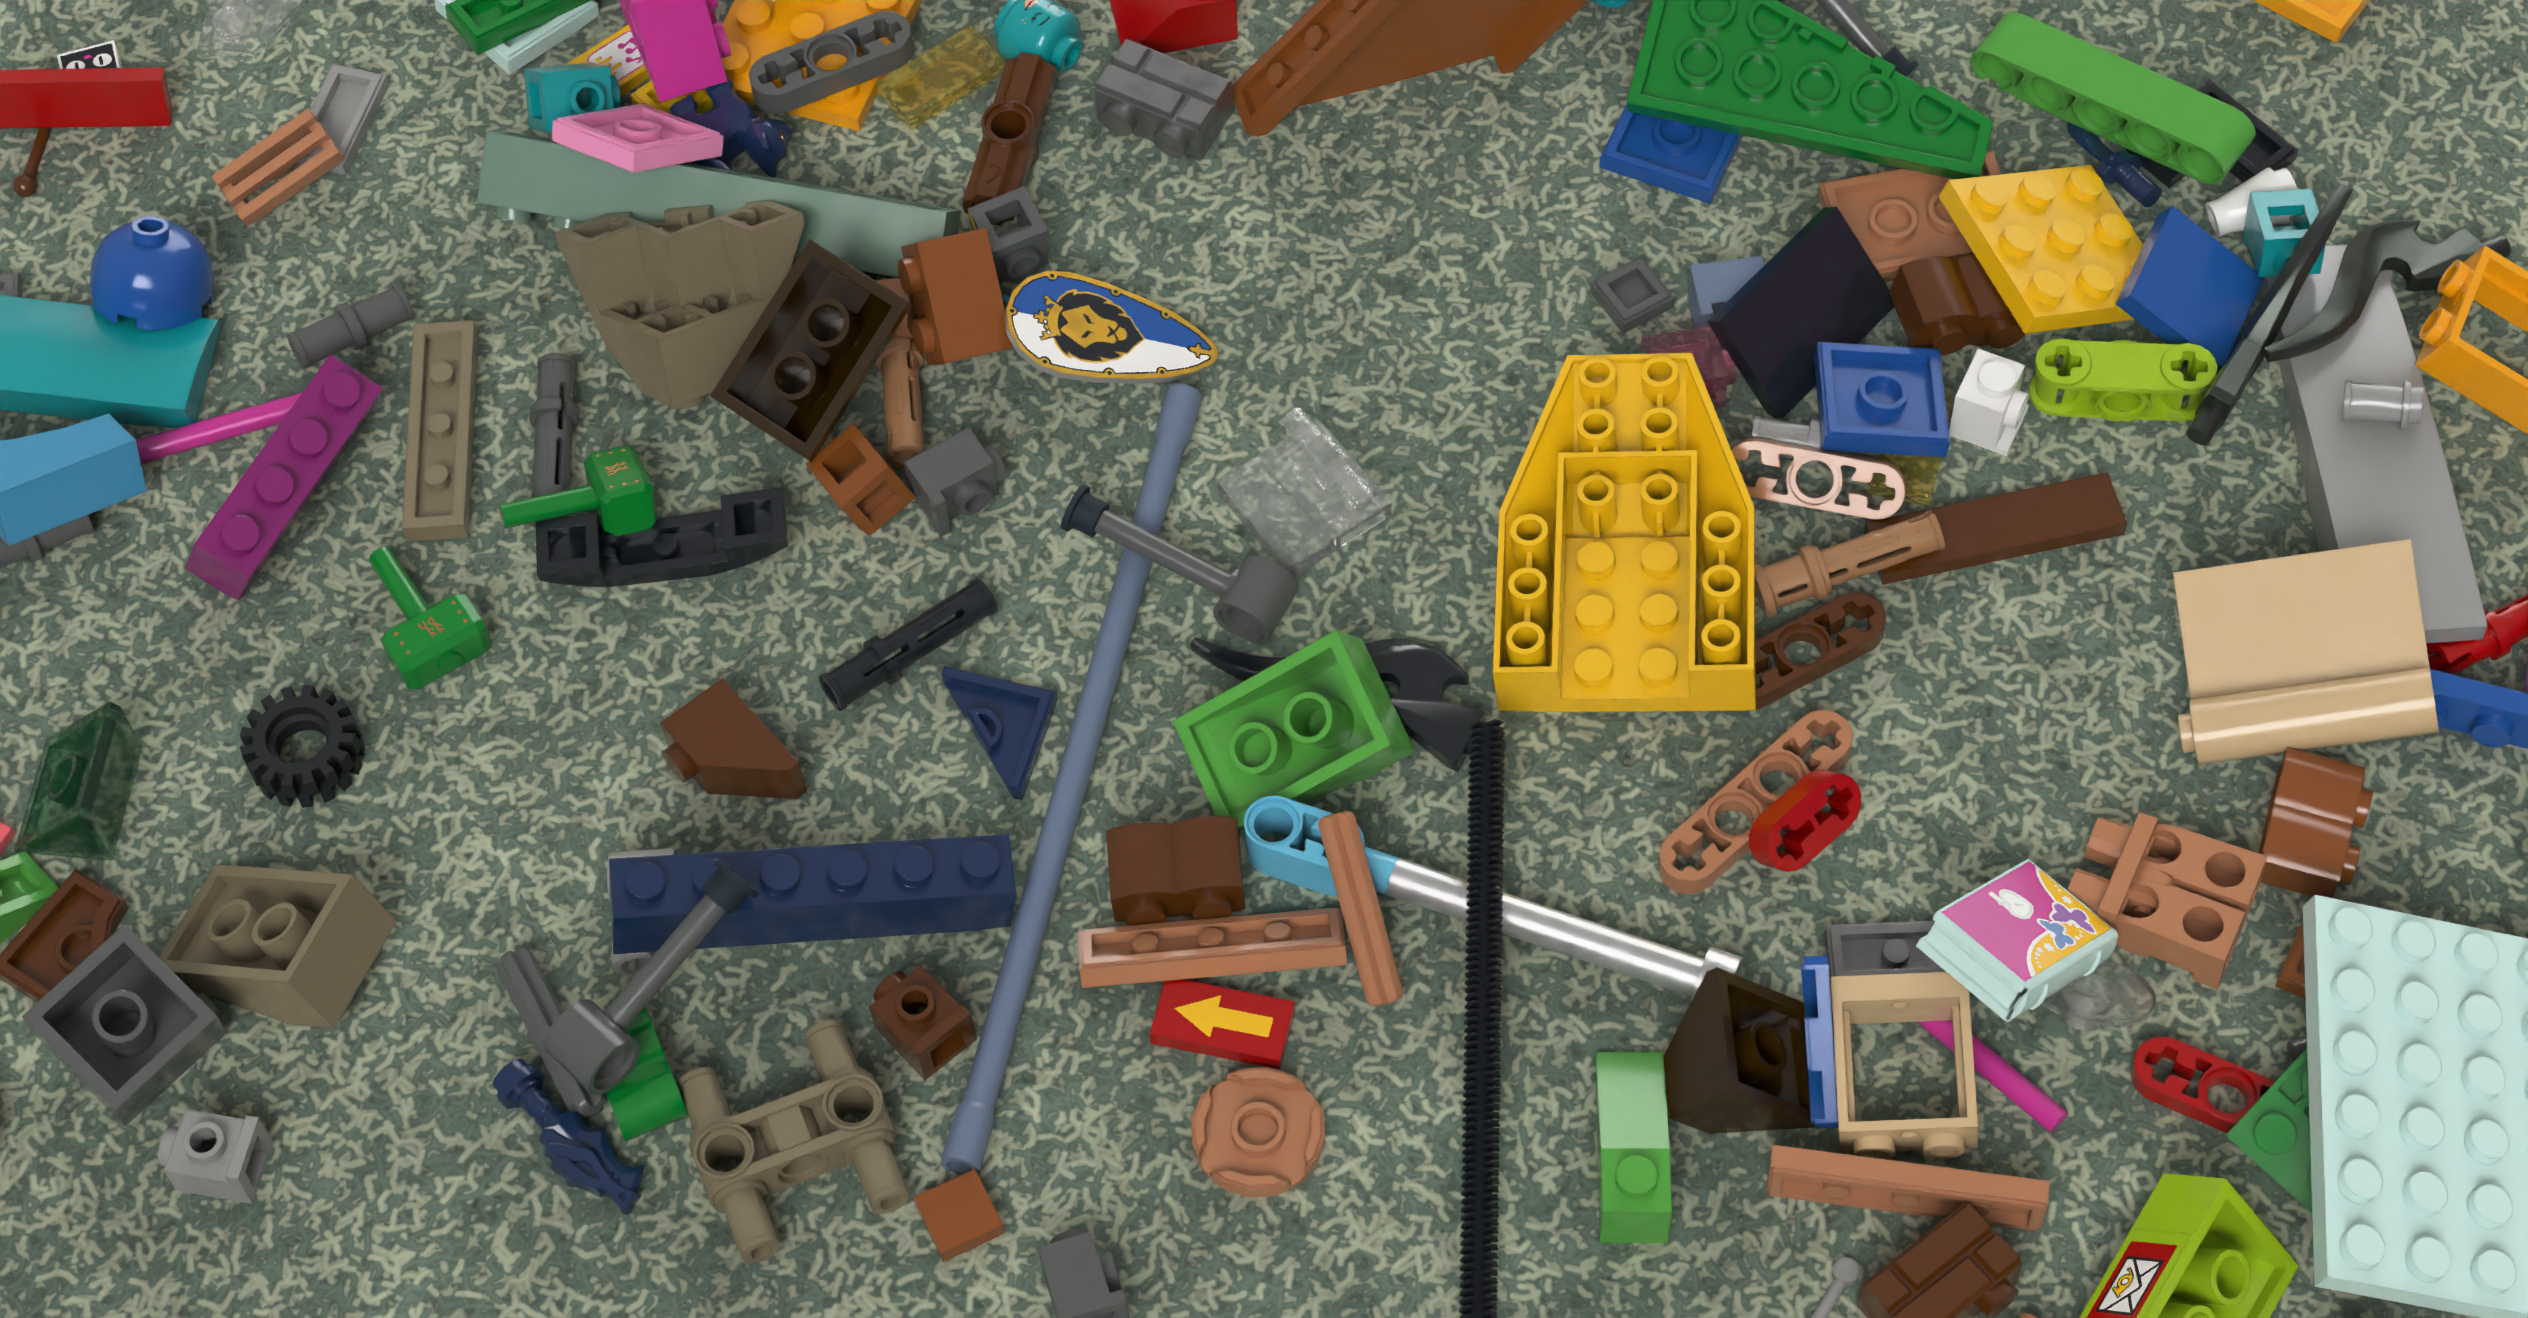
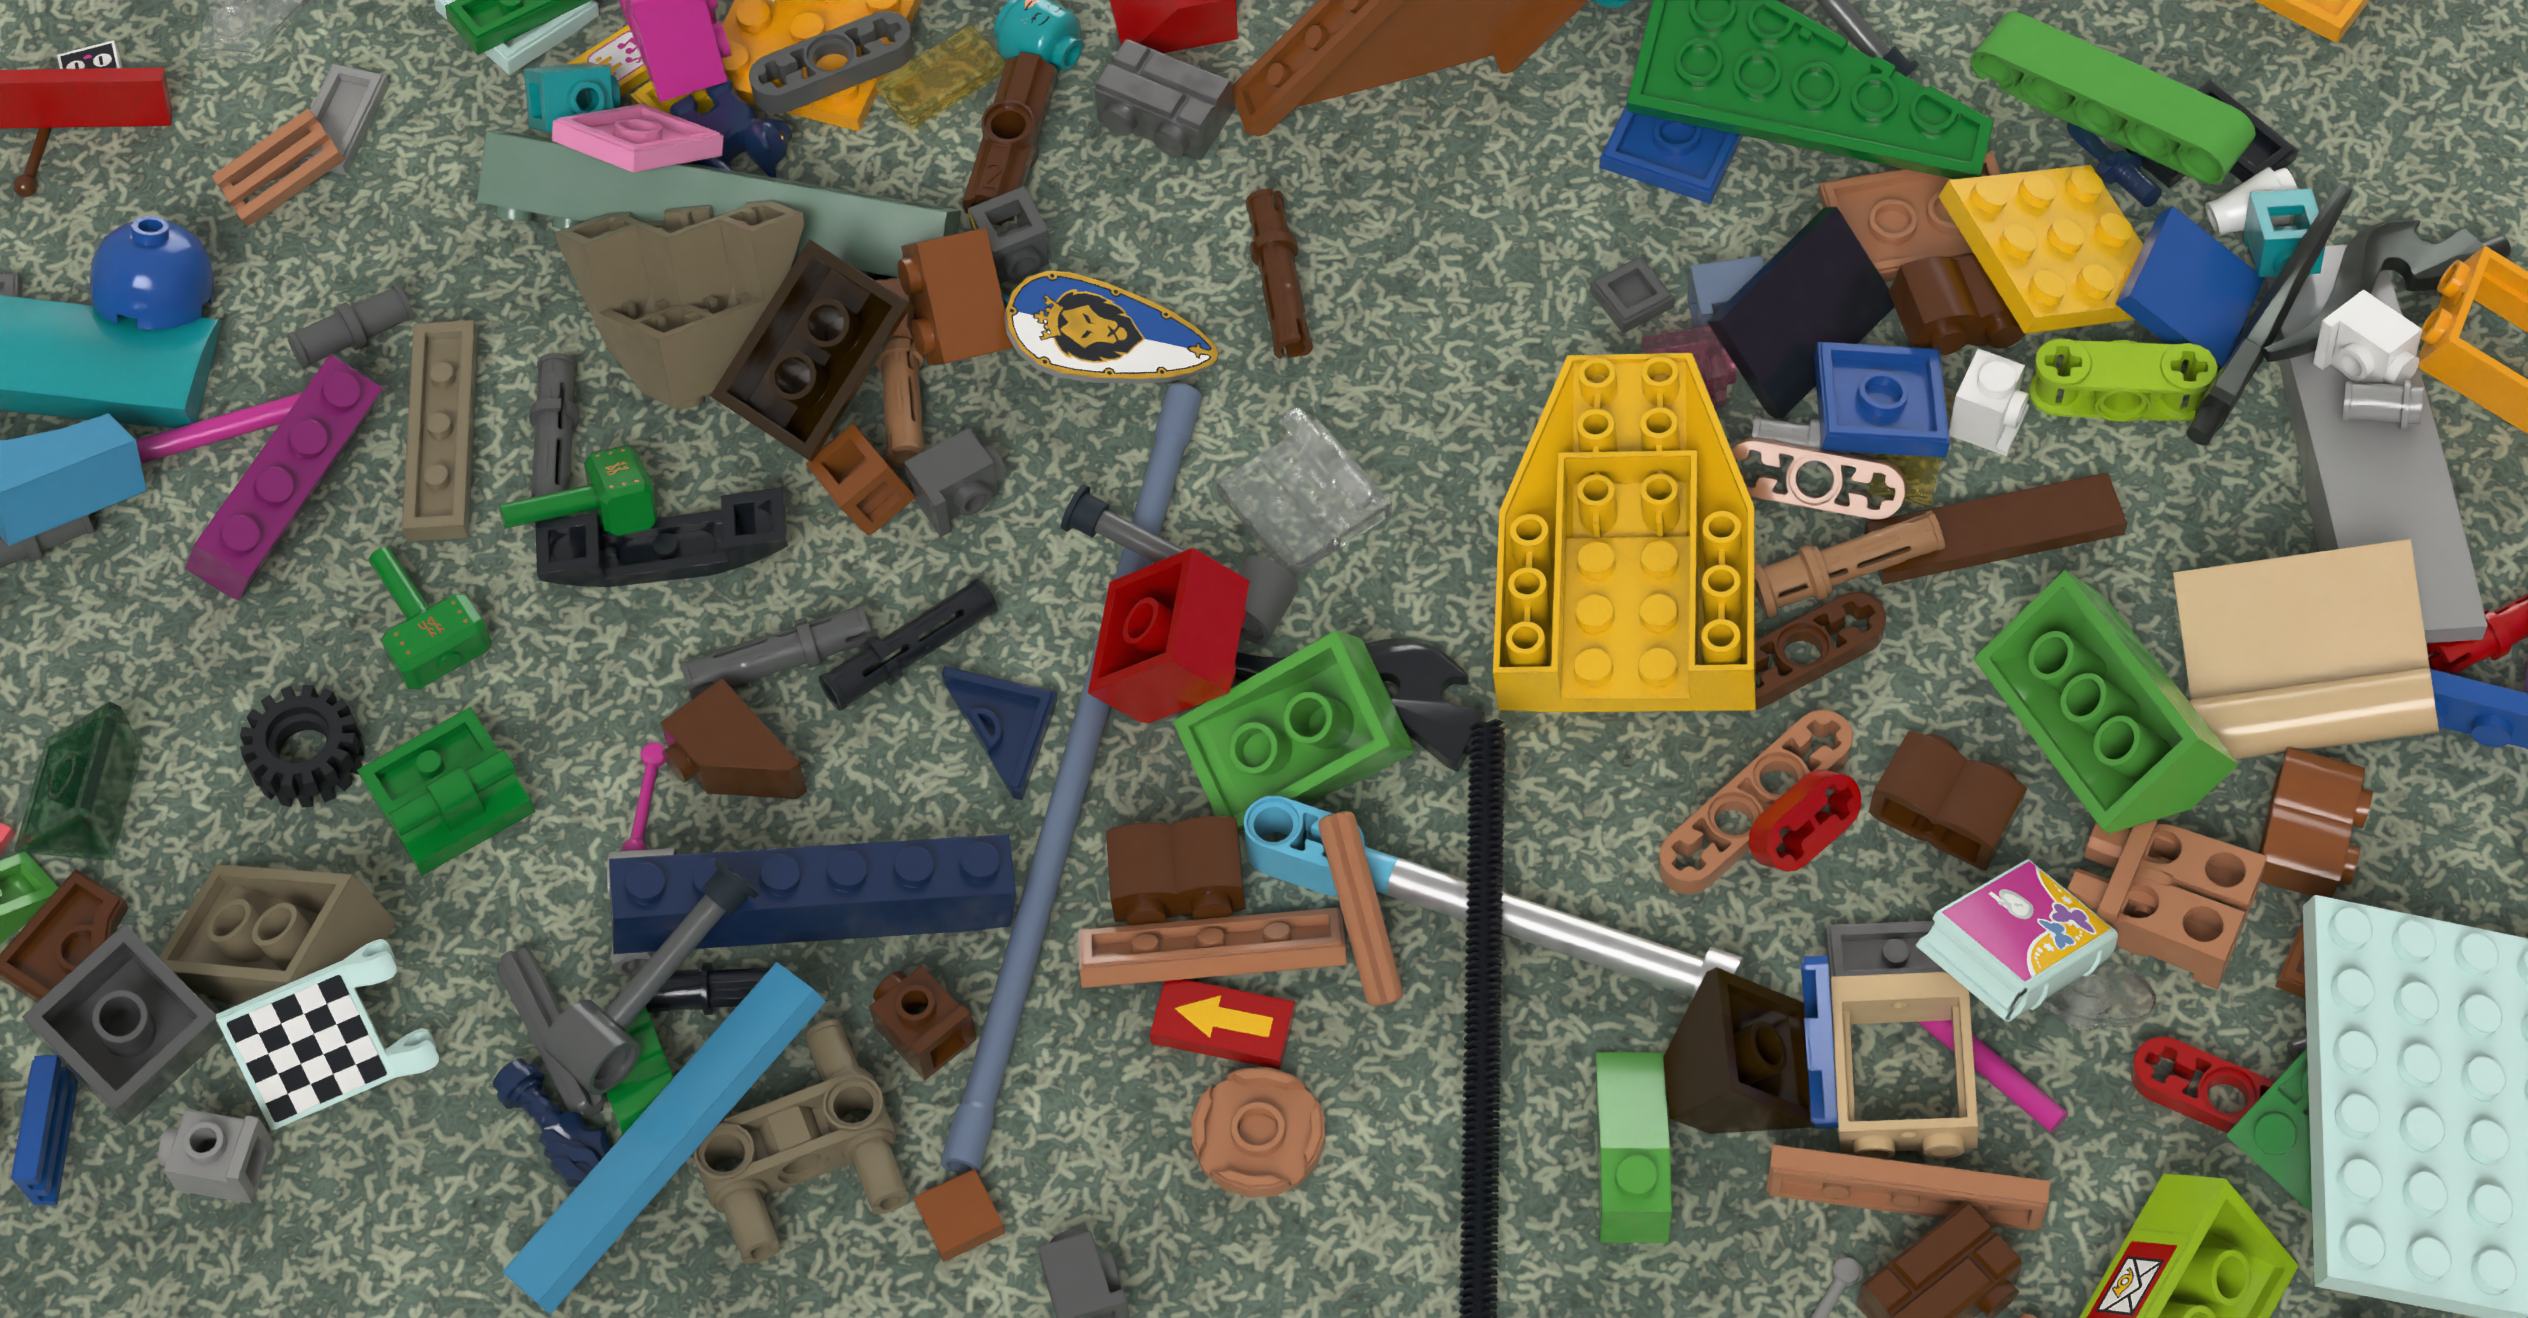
none -> blue tile [11,1055,79,1205]
none -> flag [216,939,439,1131]
none -> green plate [357,707,536,876]
none -> dark azure tile [502,962,826,1315]
none -> dark pink hinge [621,743,666,851]
none -> black axle [646,963,771,1015]
none -> dark grey pin [680,604,873,700]
none -> red brick [1088,548,1250,723]
none -> reddish brown pin [1246,188,1313,359]
none -> reddish brown brick [1868,731,2027,870]
none -> bright green slope [1973,570,2239,834]
none -> white brick [2313,290,2422,385]

